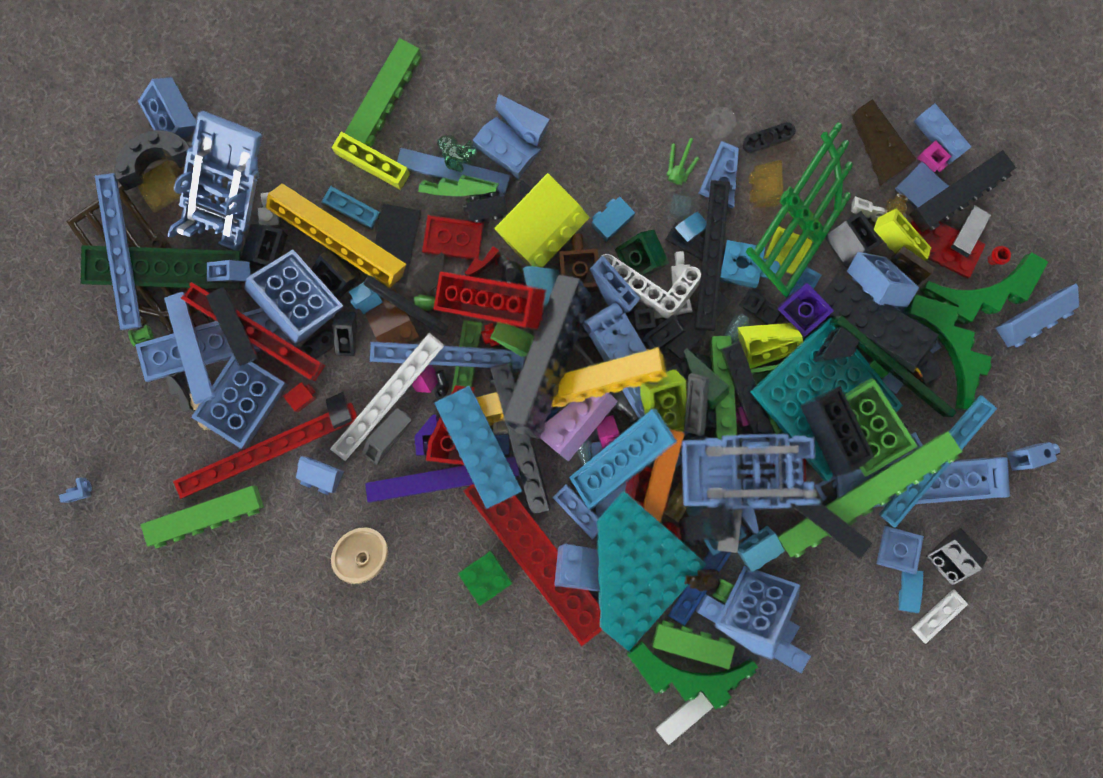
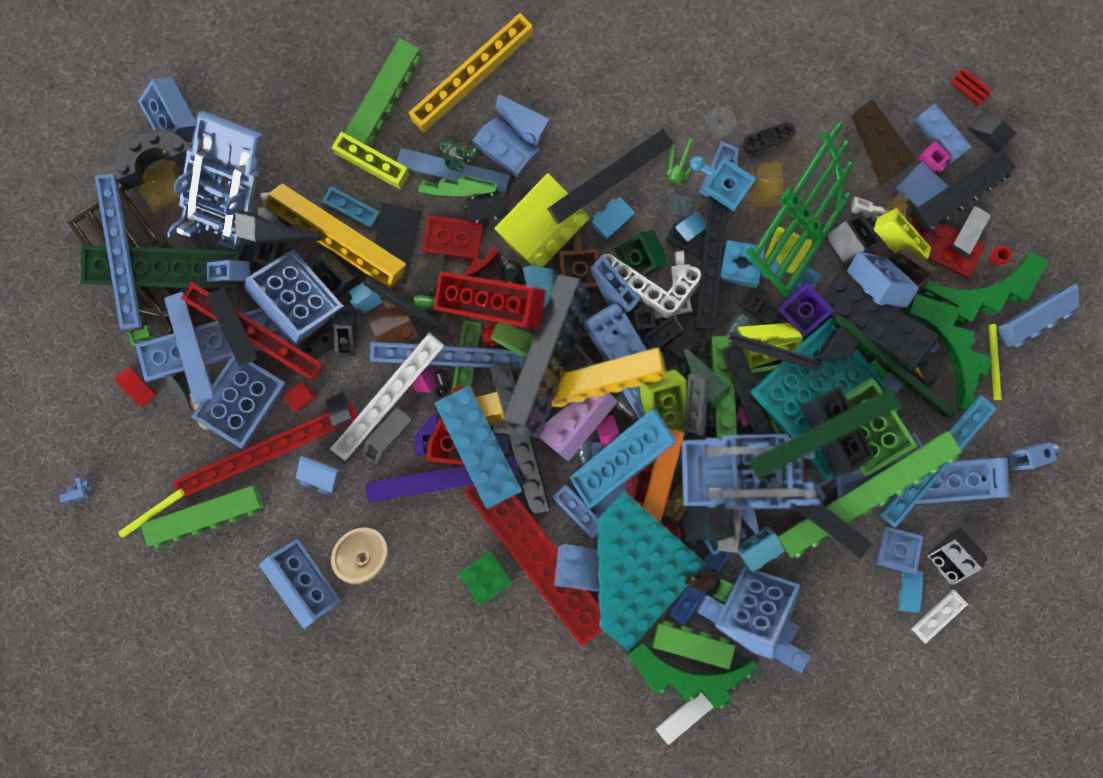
none -> red slope [114,365,156,407]
none -> neon yellow bar [119,489,185,538]
none -> black wedge [235,209,321,246]
none -> medium blue slope [259,538,342,629]
none -> yellow brick [409,13,533,133]
none -> black tile [547,129,673,224]
none -> dark azure plate [690,156,756,211]
none -> black axle [727,333,822,371]
none -> dark green tile [748,388,901,479]
none -> red tile [950,68,993,106]
none -> black slope [968,114,1017,153]
none -> neon yellow bar [988,324,1002,400]

